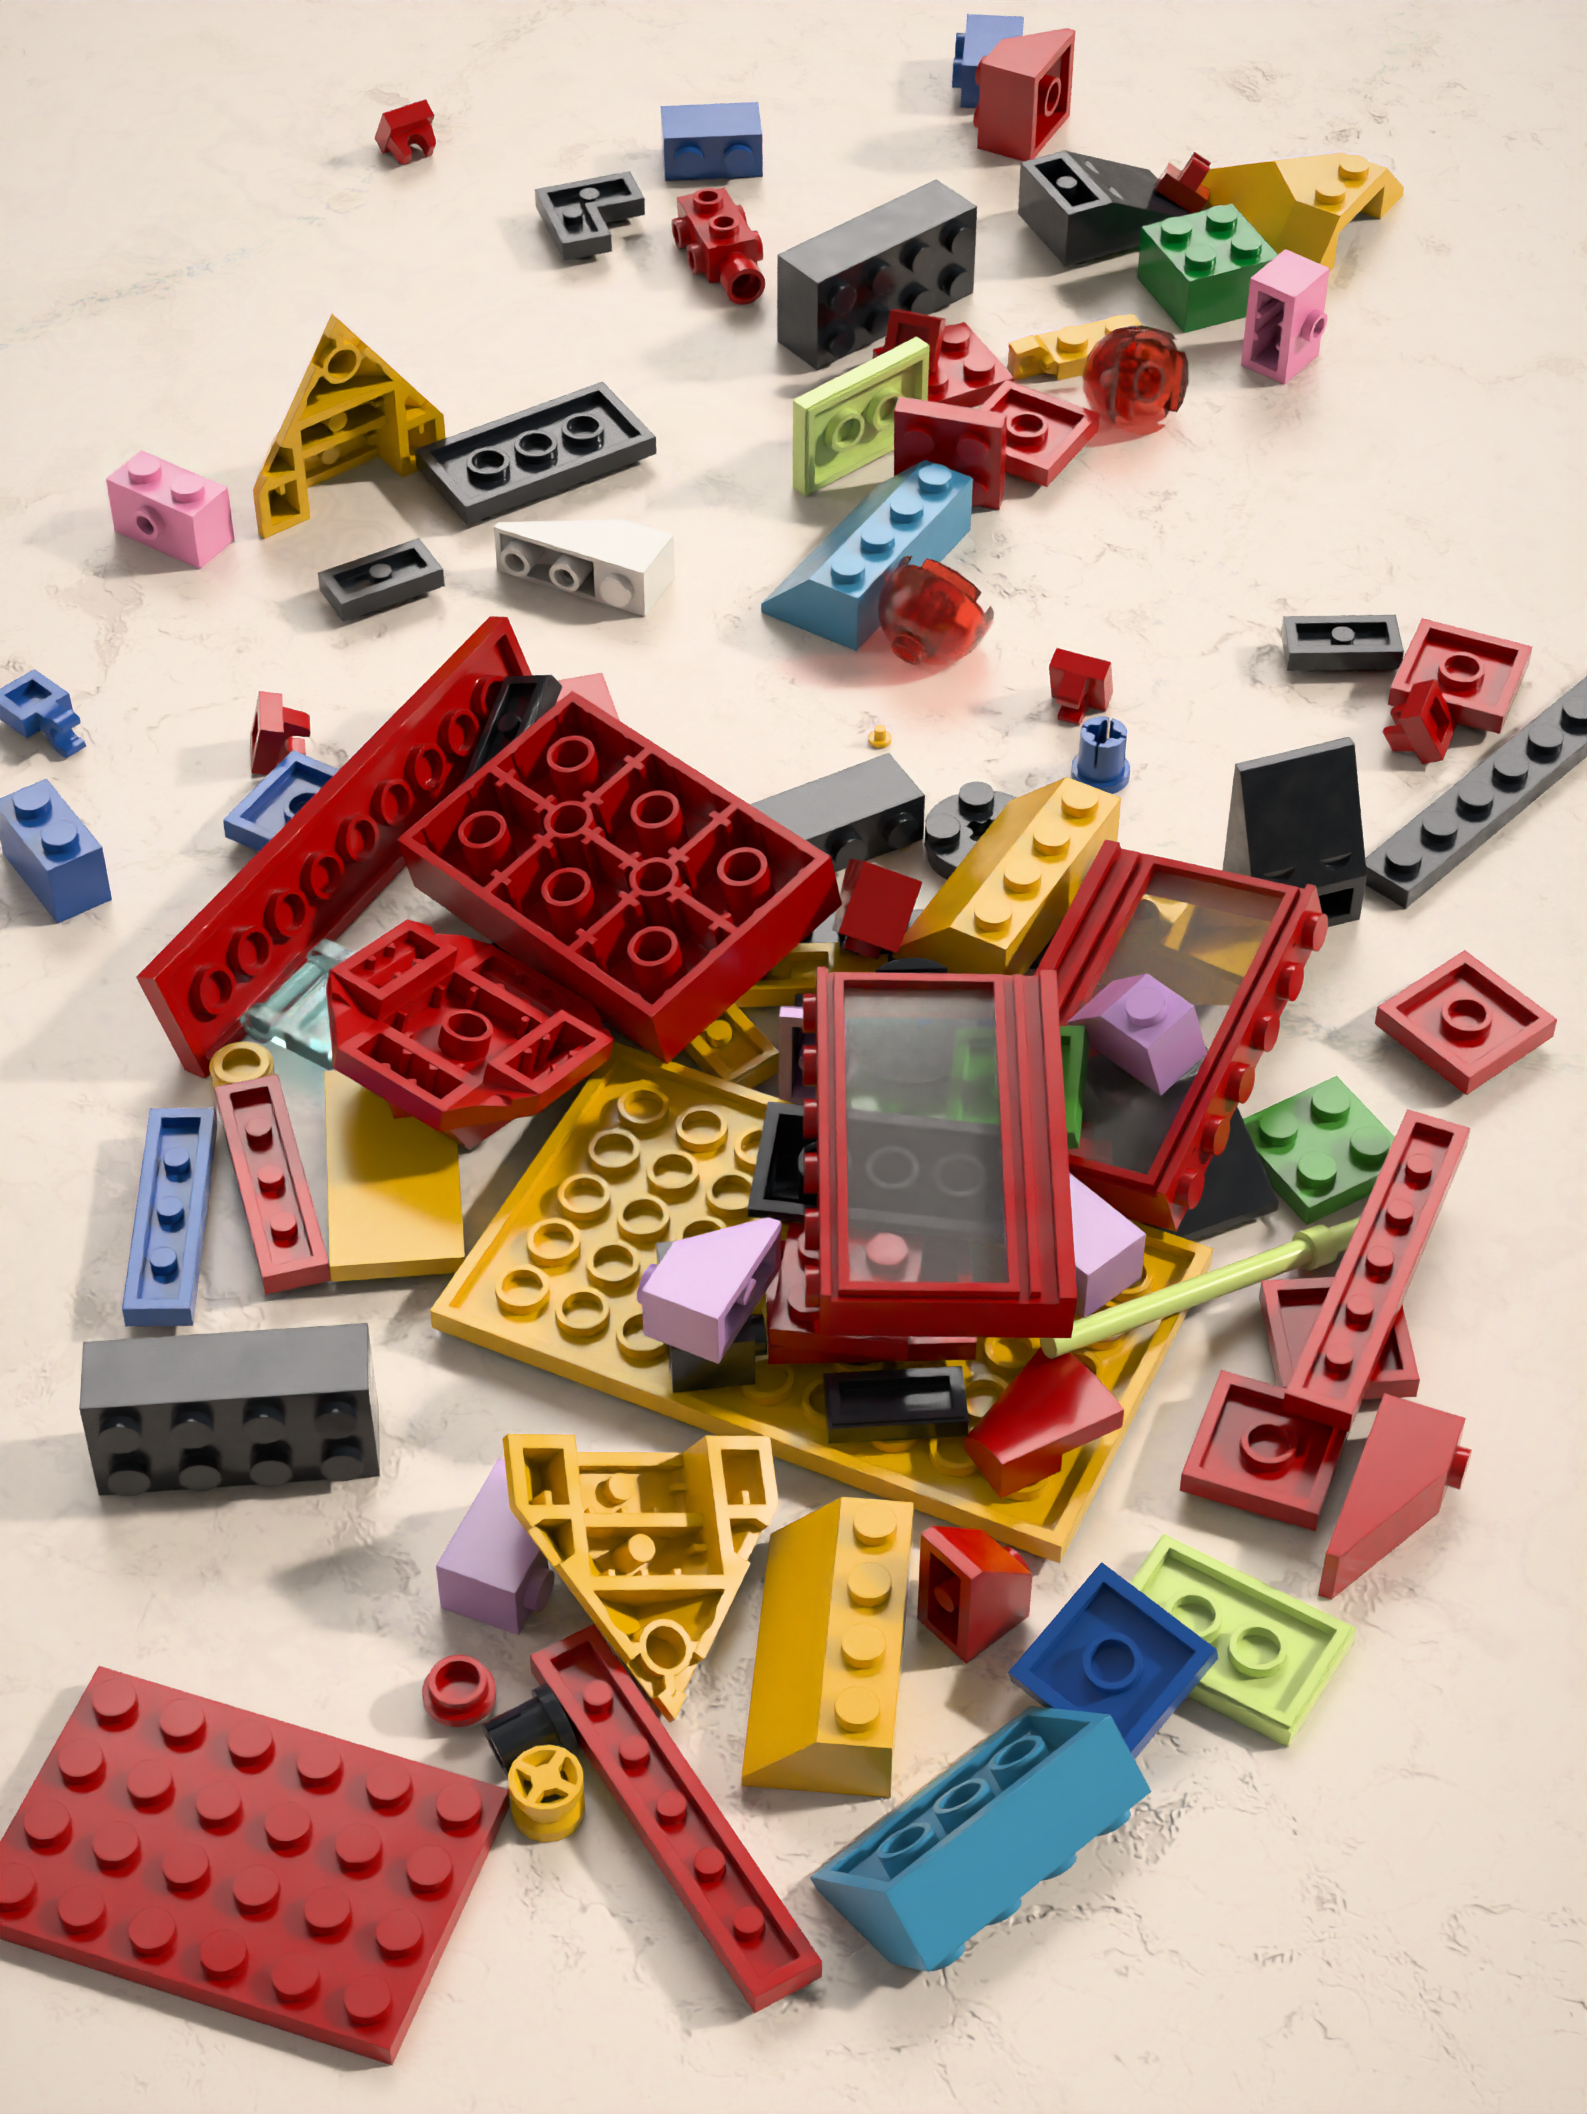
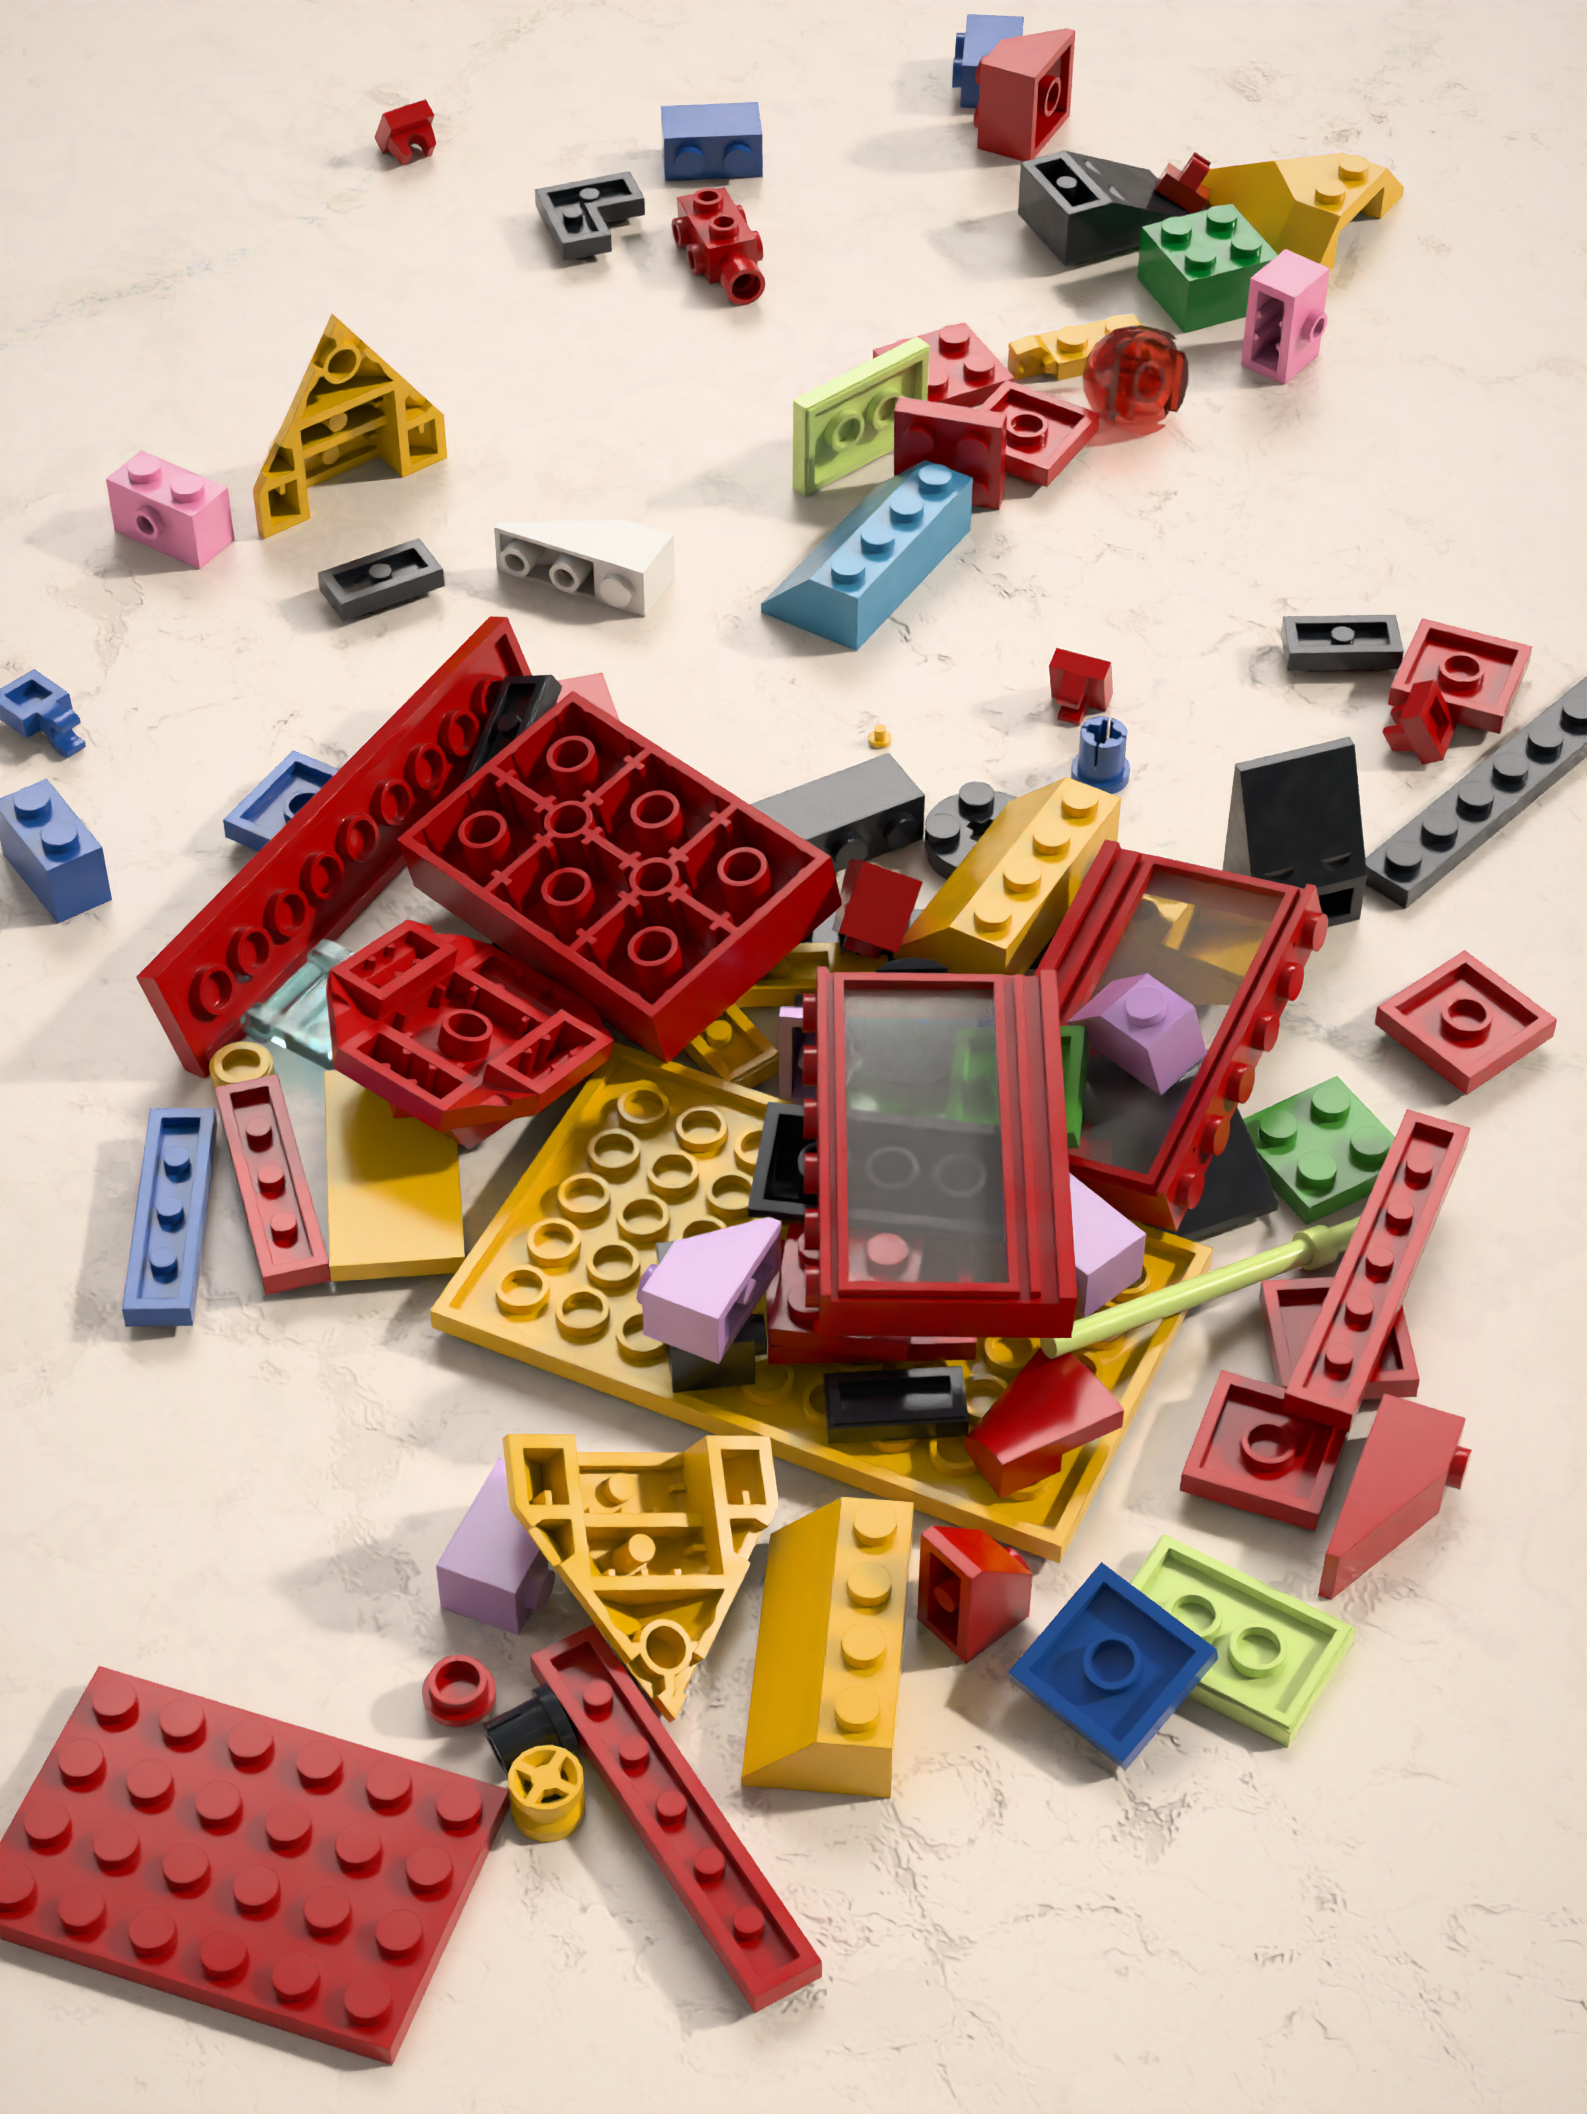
black brick [79,1323,380,1496] -> none
red tile [250,691,311,775] -> none
black plate [414,381,657,525] -> none
black brick [777,179,977,370] -> none
dark azure slope [810,1706,1152,1972] -> none
clear red cylinder [878,556,994,665] -> none
red tile [883,309,946,373] -> none

